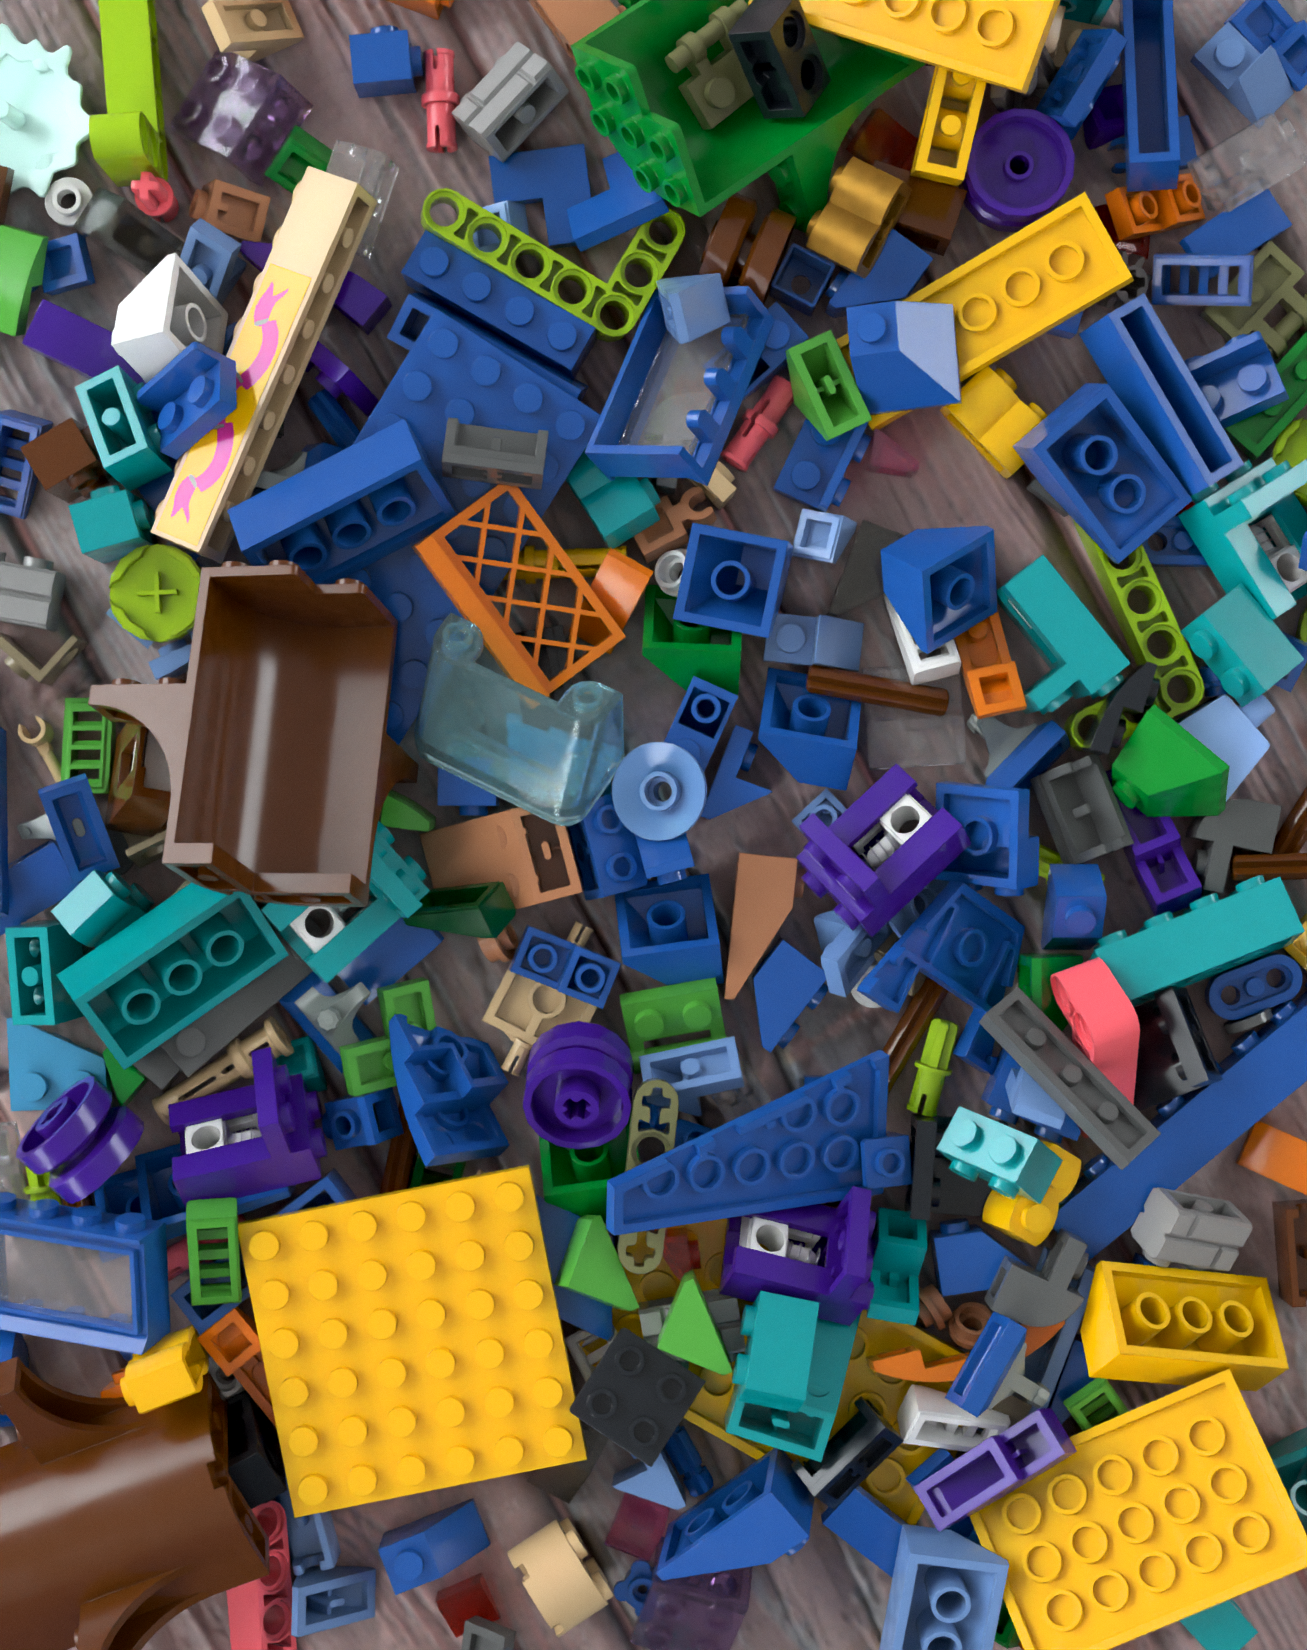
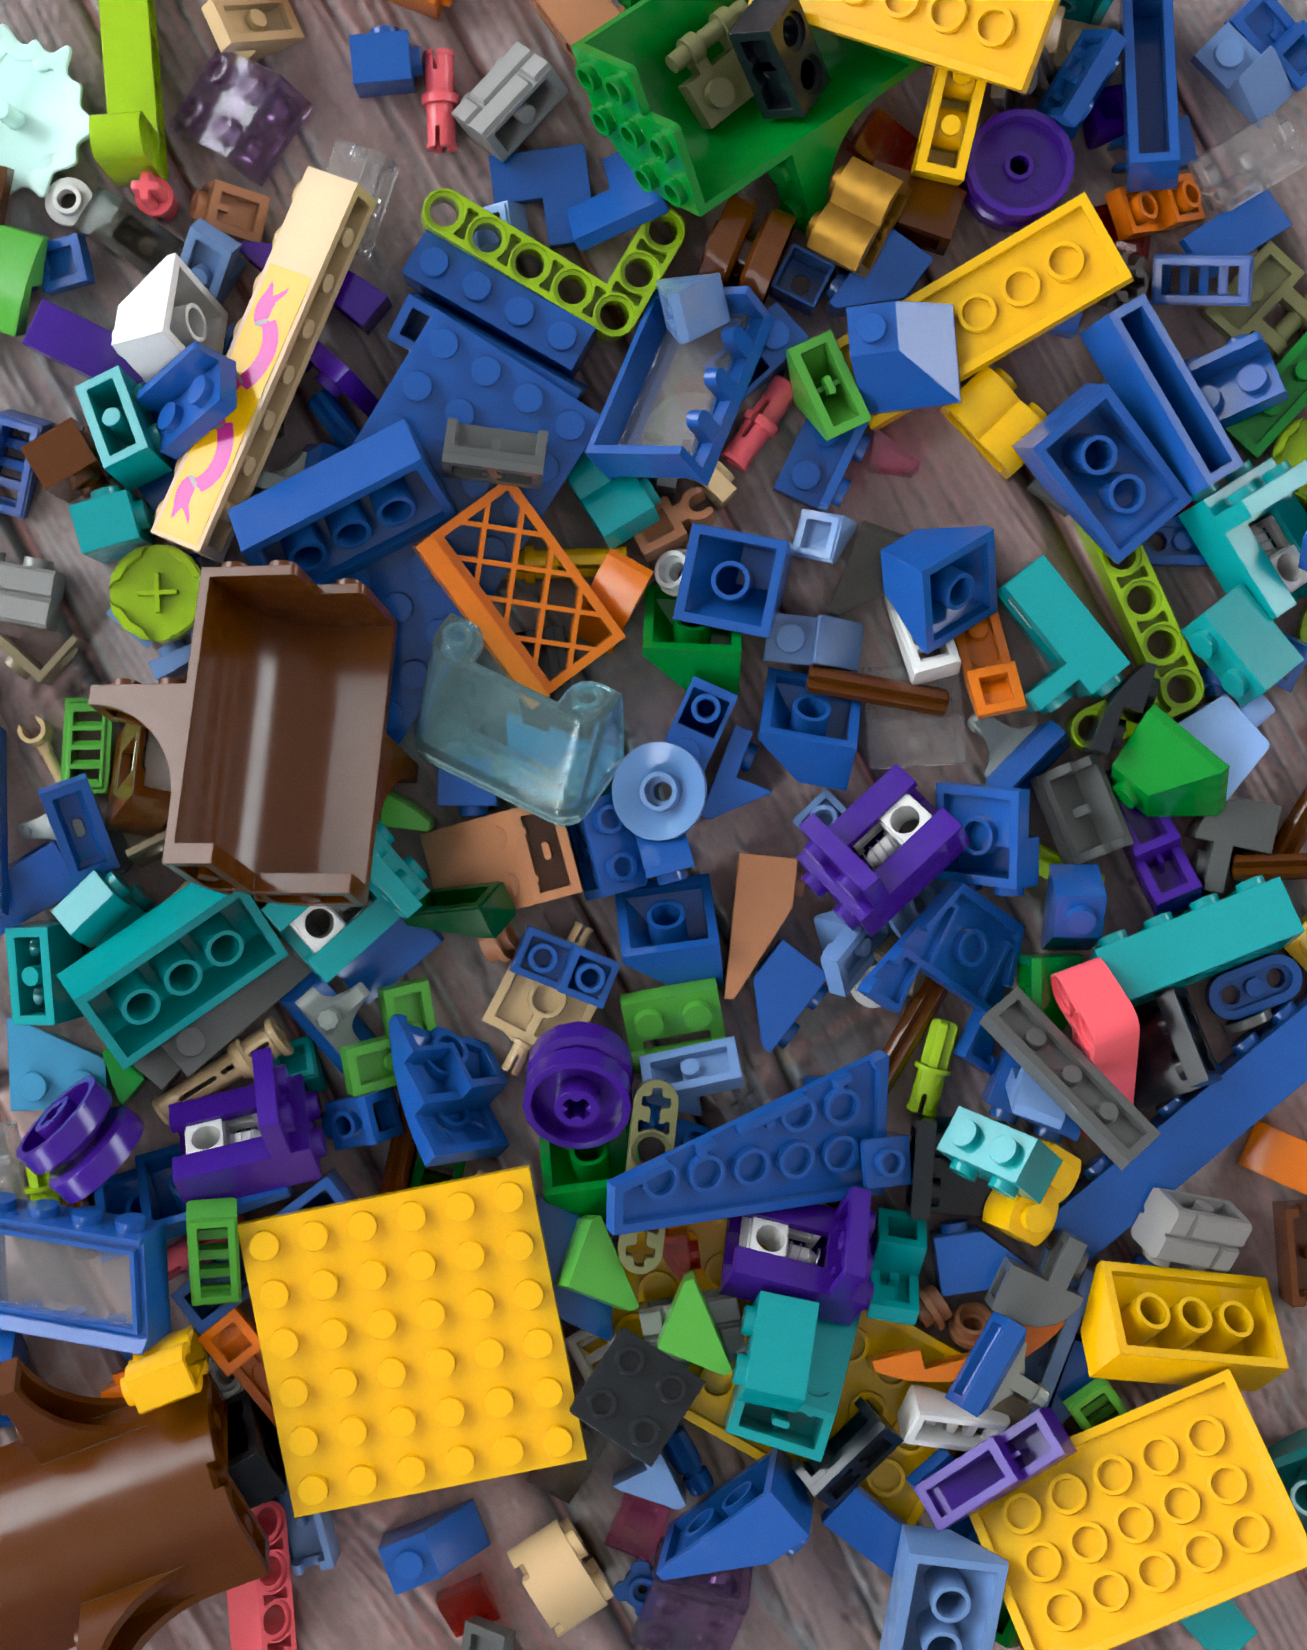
green slope [265,126,335,194] -> none
medium blue slope [291,1566,376,1638] -> none

